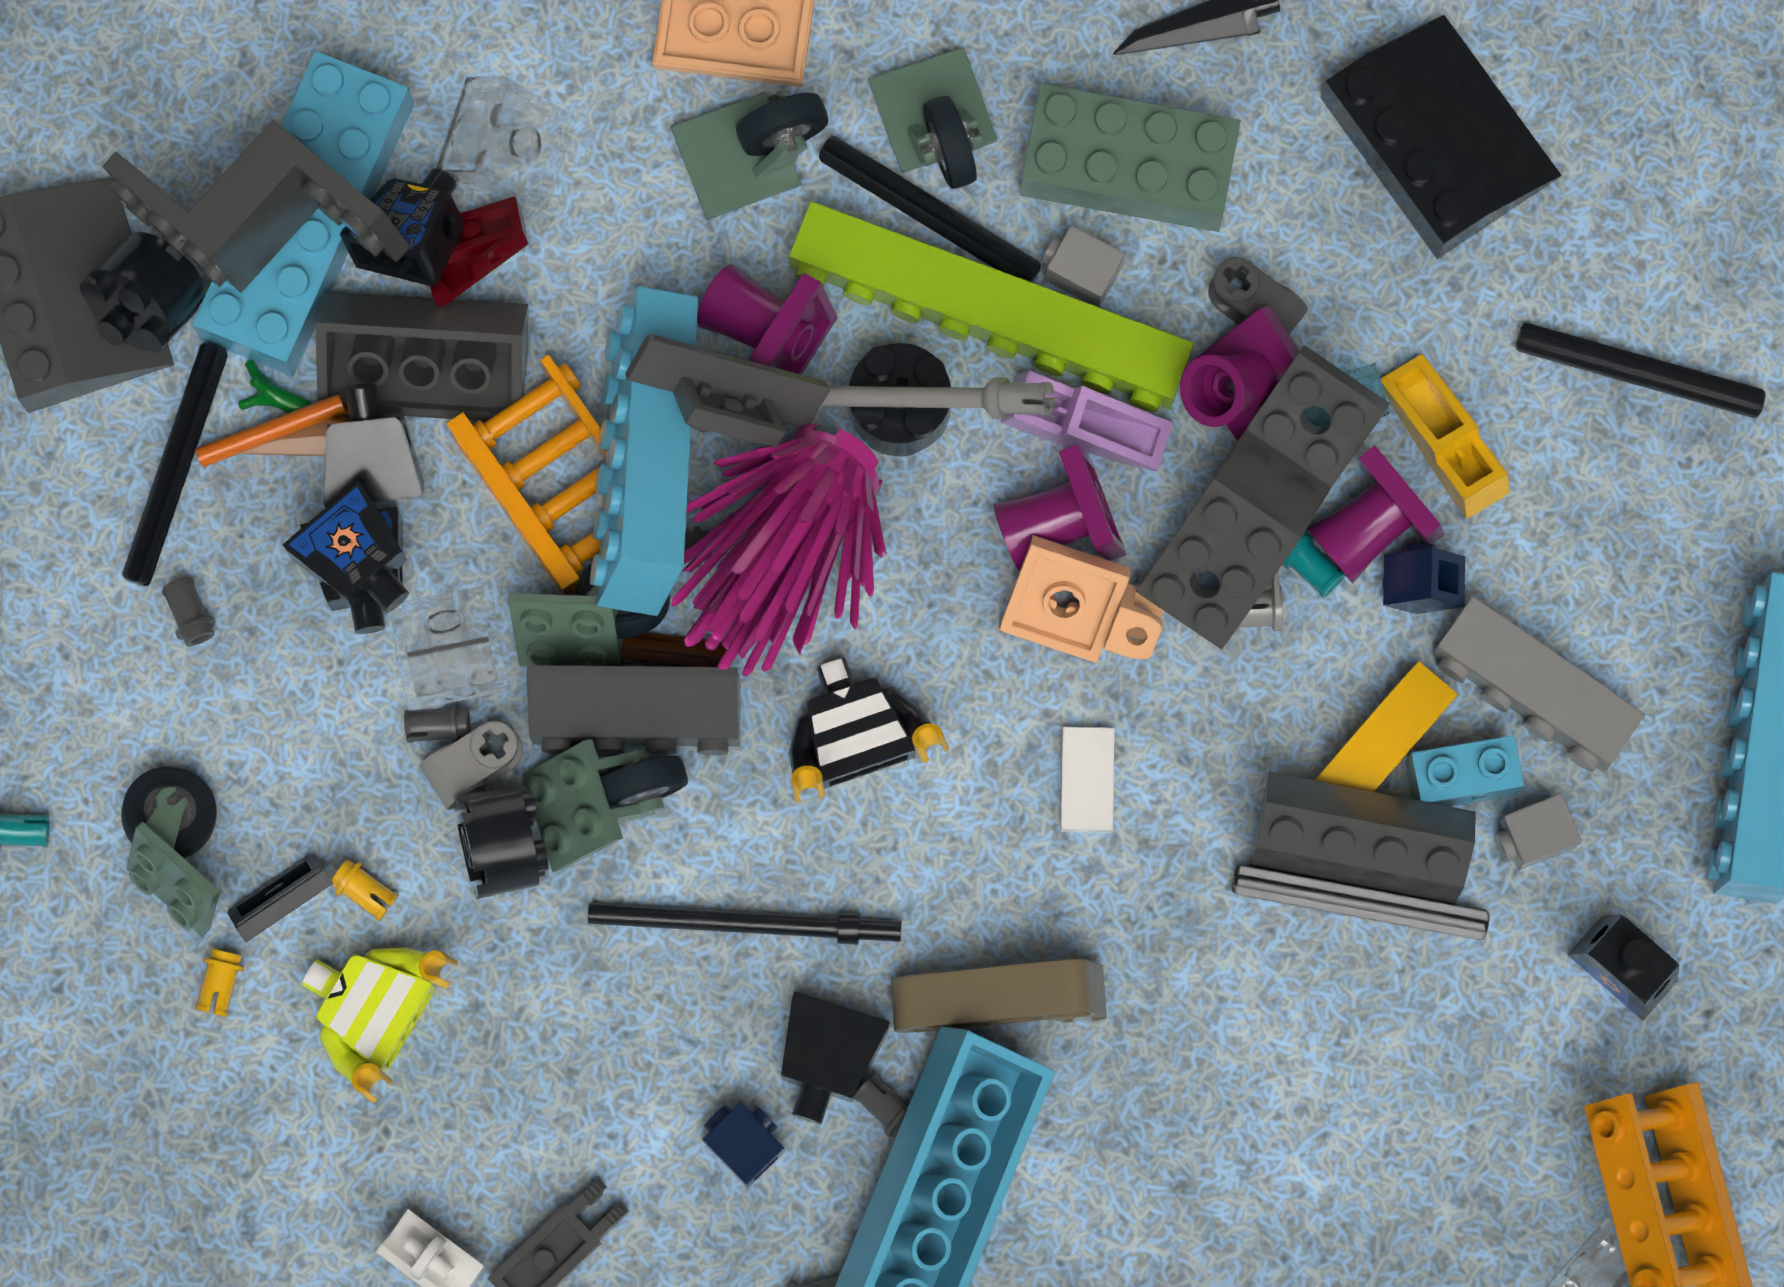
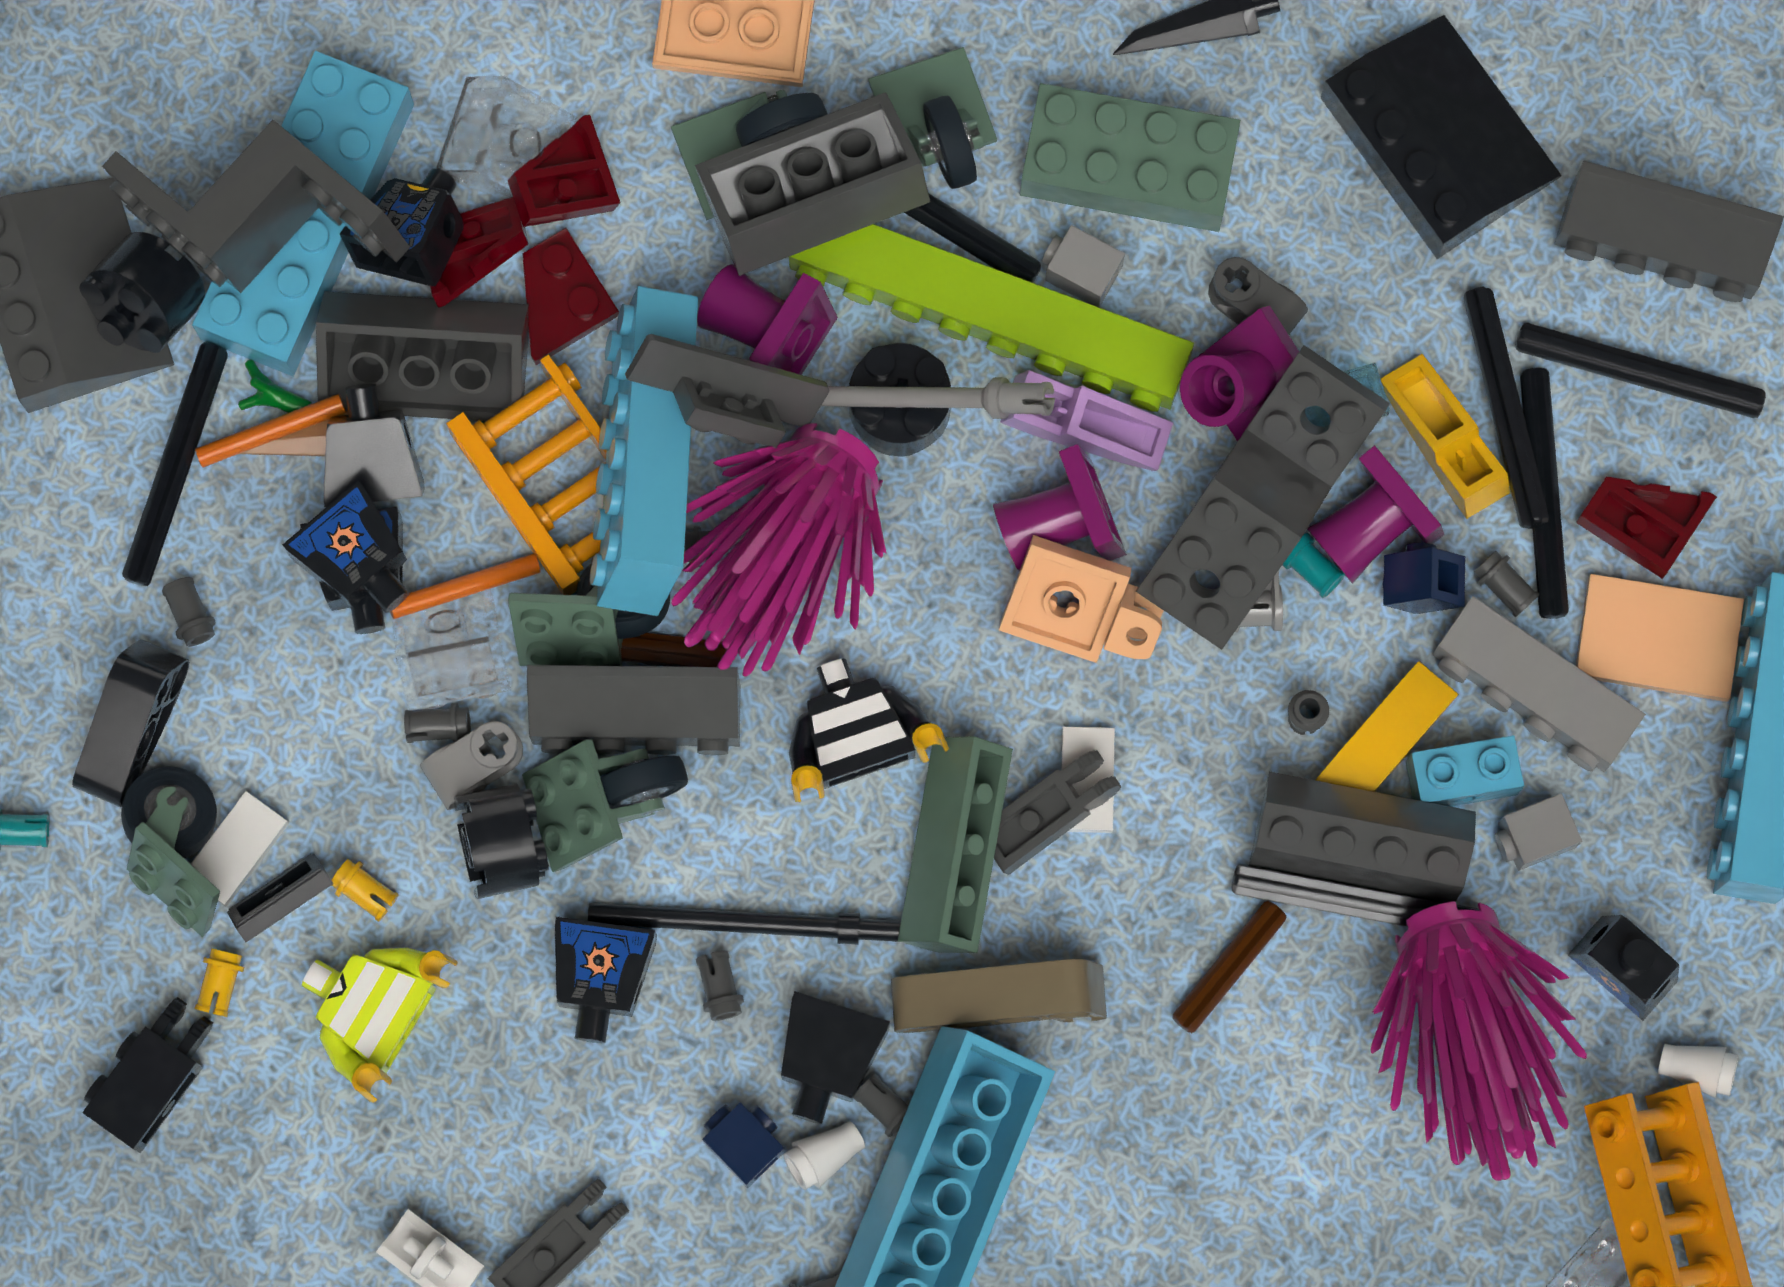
none -> black beam [72,639,190,807]
none -> black hinge [82,997,214,1153]
none -> white tile [191,791,289,907]
none -> orange bar [390,553,541,620]
none -> dark red wing [508,115,621,227]
none -> dark red wing [522,228,619,365]
none -> torso [555,917,657,1043]
none -> dark grey slope [695,92,930,276]
none -> dark grey pin [696,951,744,1021]
none -> white cone [783,1121,866,1190]
none -> sand green brick [898,736,1013,953]
none -> dark grey hinge [994,750,1121,875]
none -> reddish brown axle [1172,901,1287,1033]
none -> dark grey pin [1288,690,1329,735]
none -> dark pink plant [1370,901,1587,1181]
none -> black axle [1463,286,1549,529]
none -> dark grey pin [1474,551,1540,617]
none -> black axle [1520,368,1569,619]
none -> dark grey slope [1554,161,1784,302]
none -> dark red wing [1576,476,1717,579]
none -> light nougat tile [1576,574,1744,702]
none -> white cone [1658,1043,1739,1098]

